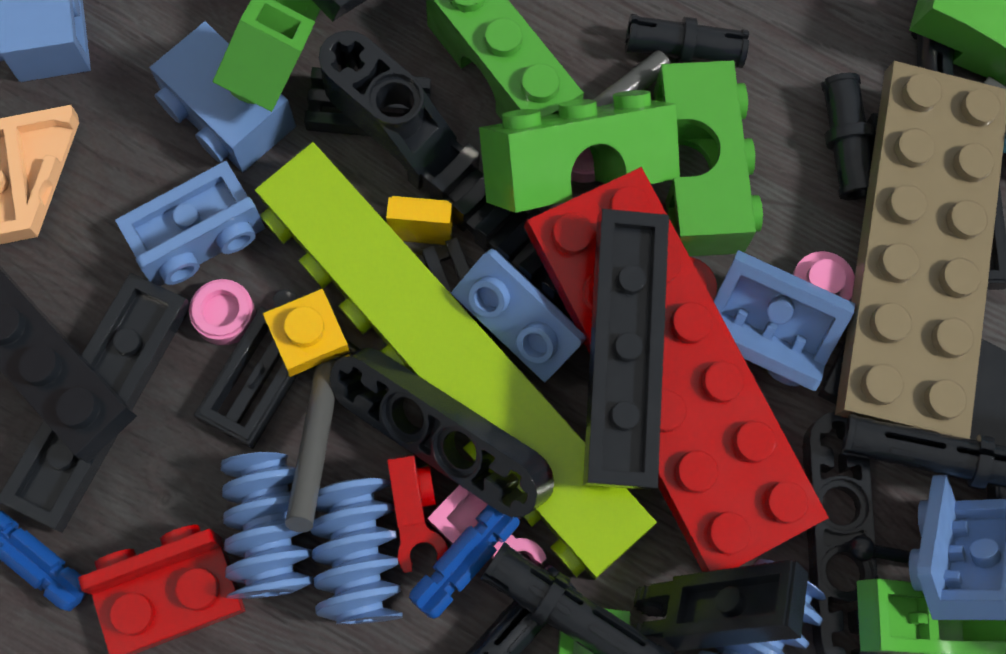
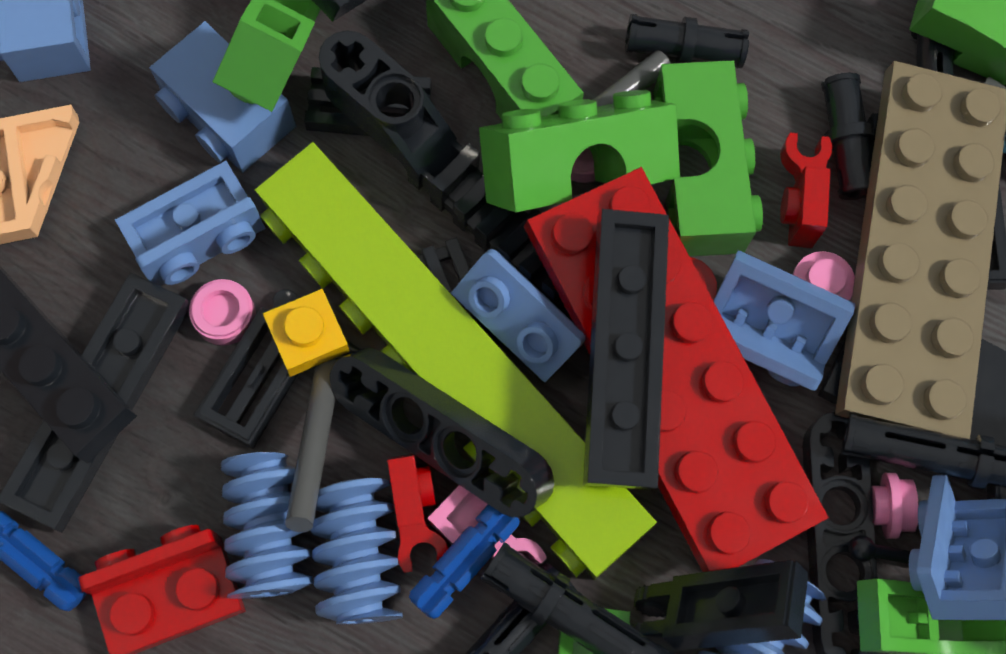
yellow tile [386,196,453,245] -> none
none -> red plate [780,132,832,249]
none -> bright pink plate [871,473,919,539]

